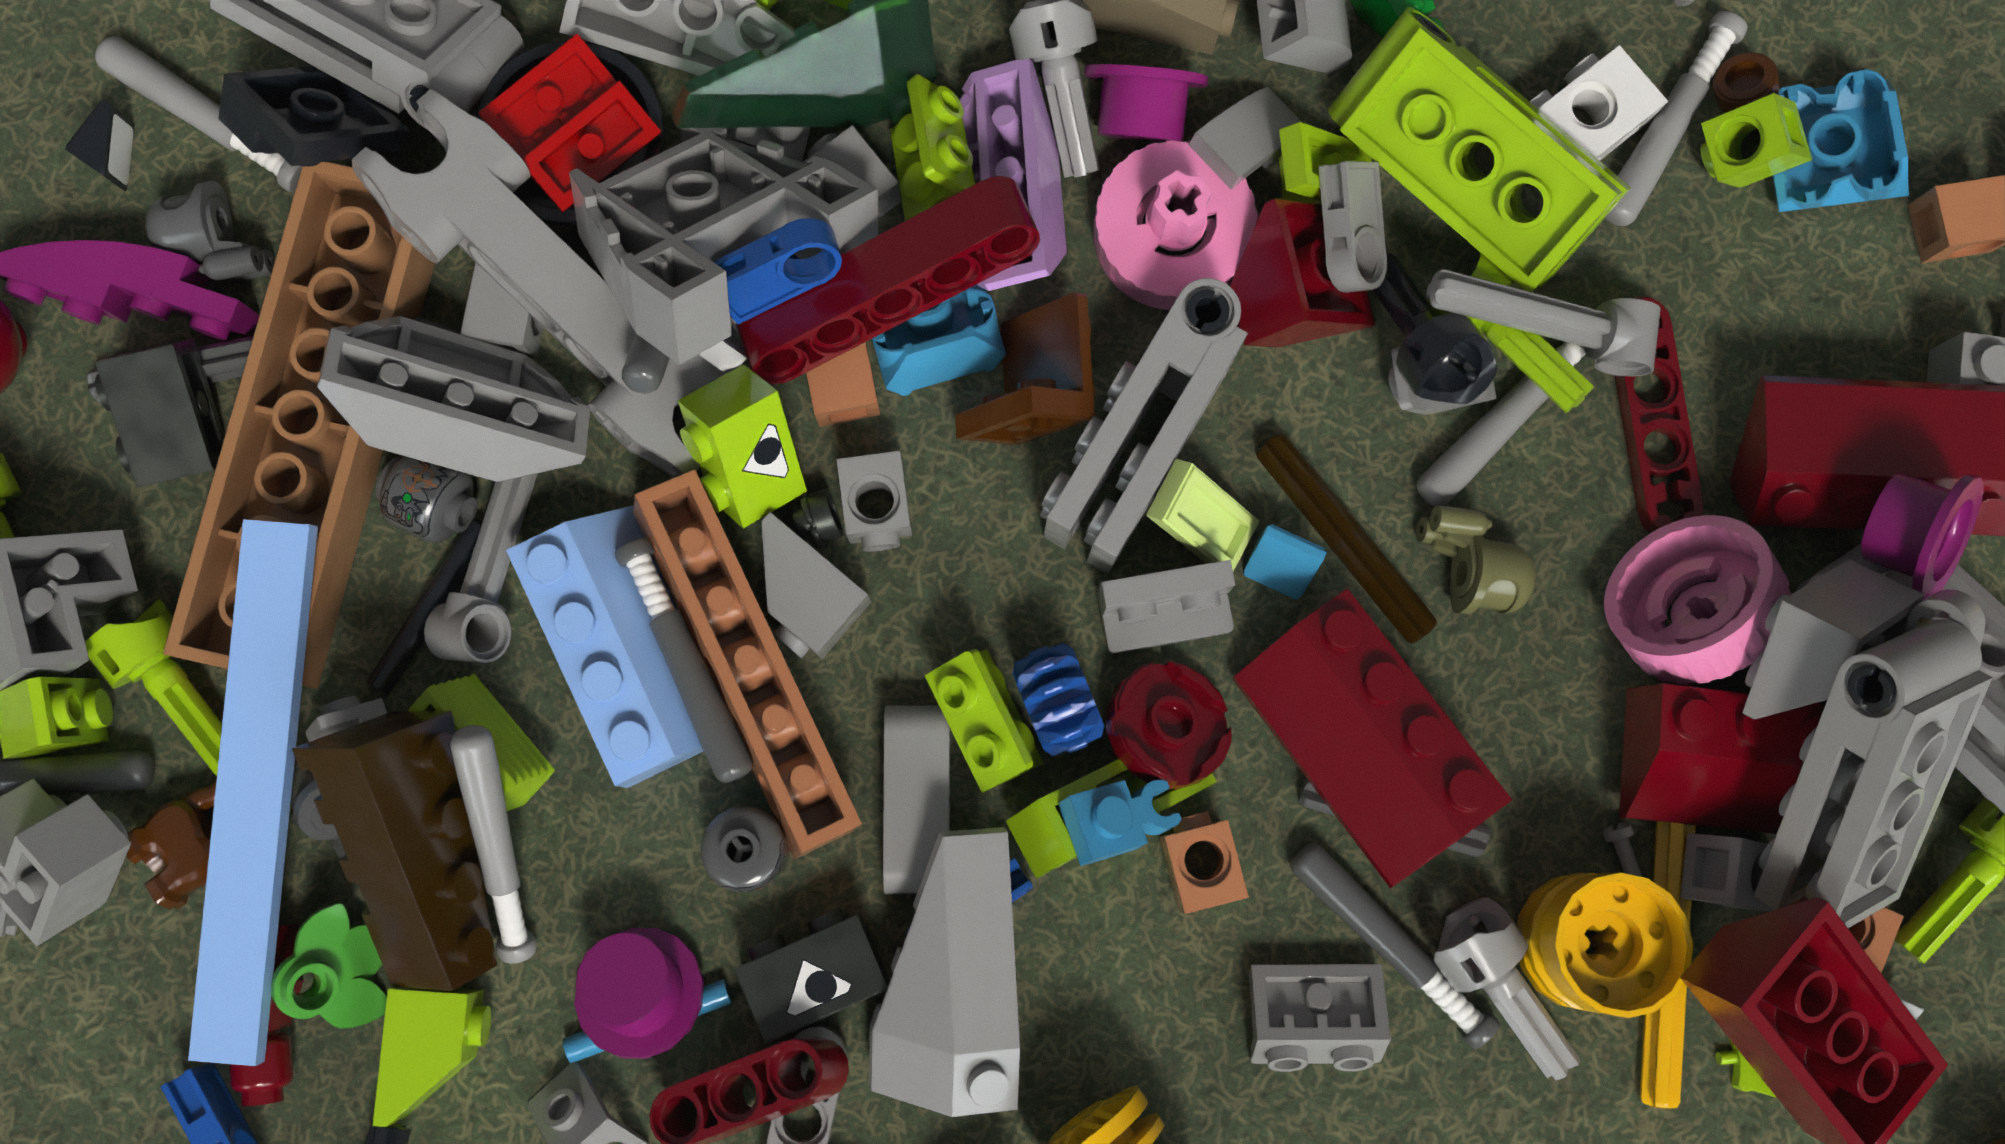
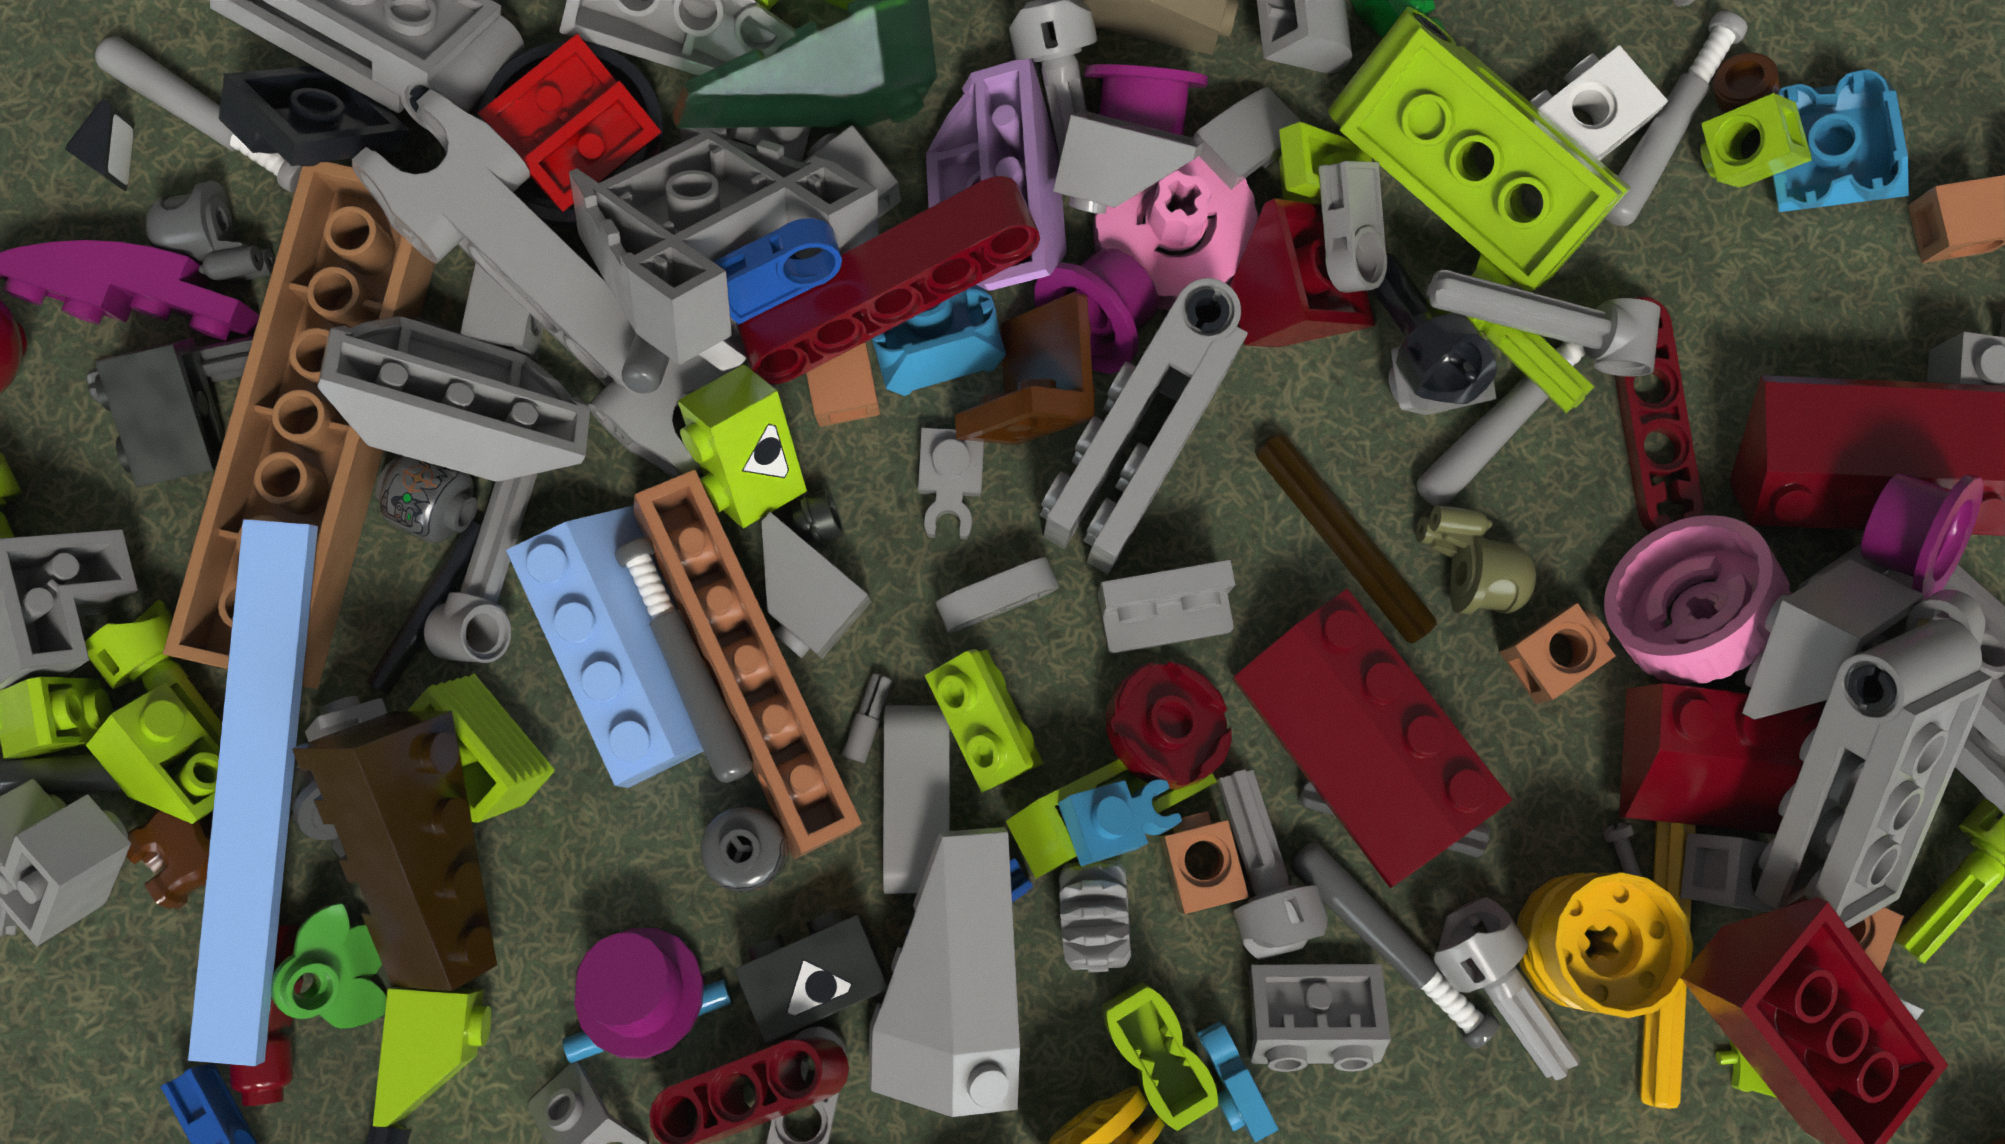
light grey piece [450,725,537,964] -> none
light grey brick [836,451,912,552] -> none
lime bracket [890,74,975,221] -> none
blue gear [1013,643,1104,756] -> none
yellowish green tile [1146,459,1259,571] -> none
dark azure slope [1243,524,1327,599] -> none
none -> lime slope [86,682,220,824]
none -> light grey pin [841,673,892,764]
none -> light grey plate [918,428,984,539]
none -> light grey beam [936,557,1059,633]
none -> magenta piece [1034,247,1159,374]
none -> light grey slope [1053,110,1205,214]
none -> light grey gear [1059,860,1131,973]
none -> lime brick [1102,981,1218,1131]
none -> dark azure plate [1196,1021,1279,1143]
none -> light grey piece [1217,769,1328,960]
none -> nougat brick [1499,603,1616,704]

